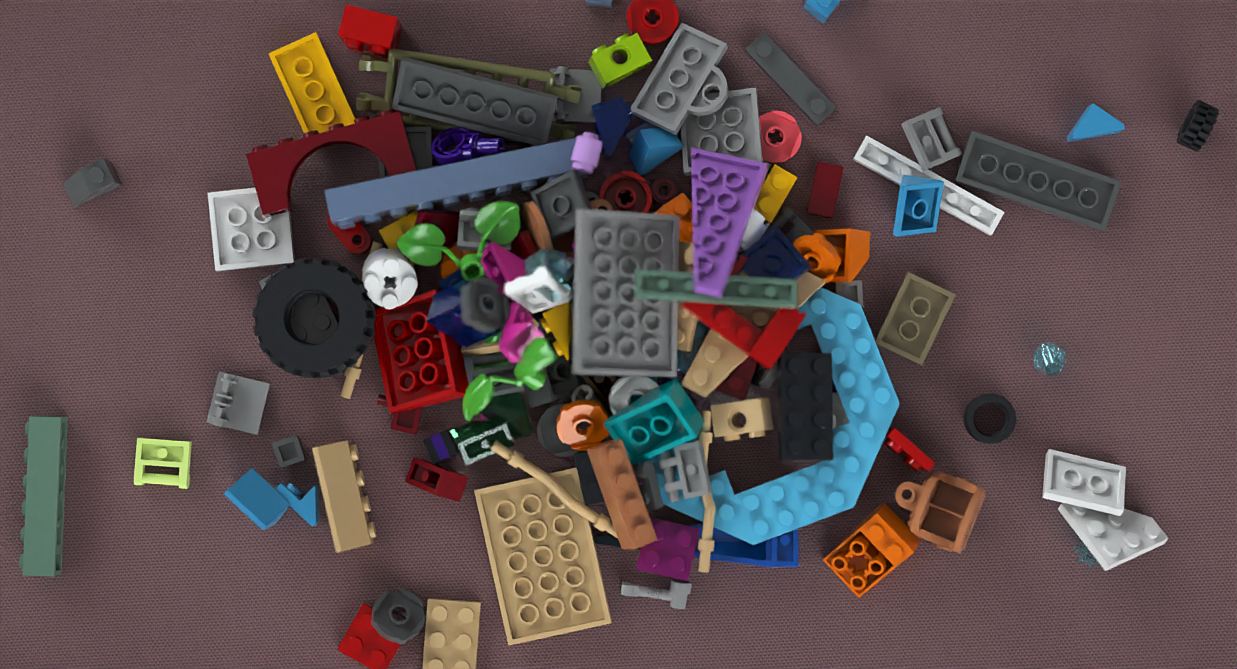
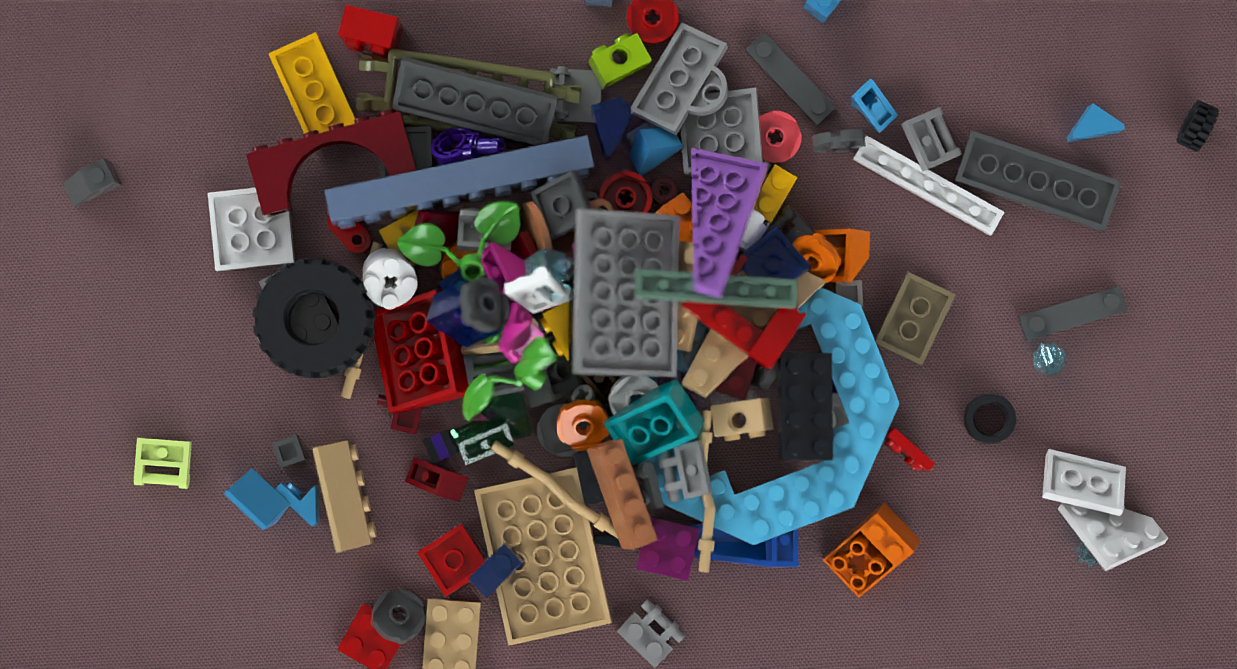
sand green brick [19,416,68,577] -> none
light grey hinge [206,371,270,435] -> none
lavender brick [571,132,603,174] -> none
light grey brick [620,579,692,609] -> none
dark red tile [806,161,844,219] -> none
dark azure slope [893,175,944,236] -> none
nougat animal [895,472,986,554] -> none
none -> red plate [417,523,486,597]
none -> dark blue slope [469,542,525,598]
none -> light grey plate [617,599,686,668]
none -> dark grey plate [812,129,866,153]
none -> dark azure slope [851,79,898,133]
none -> dark grey plate [1018,286,1128,341]

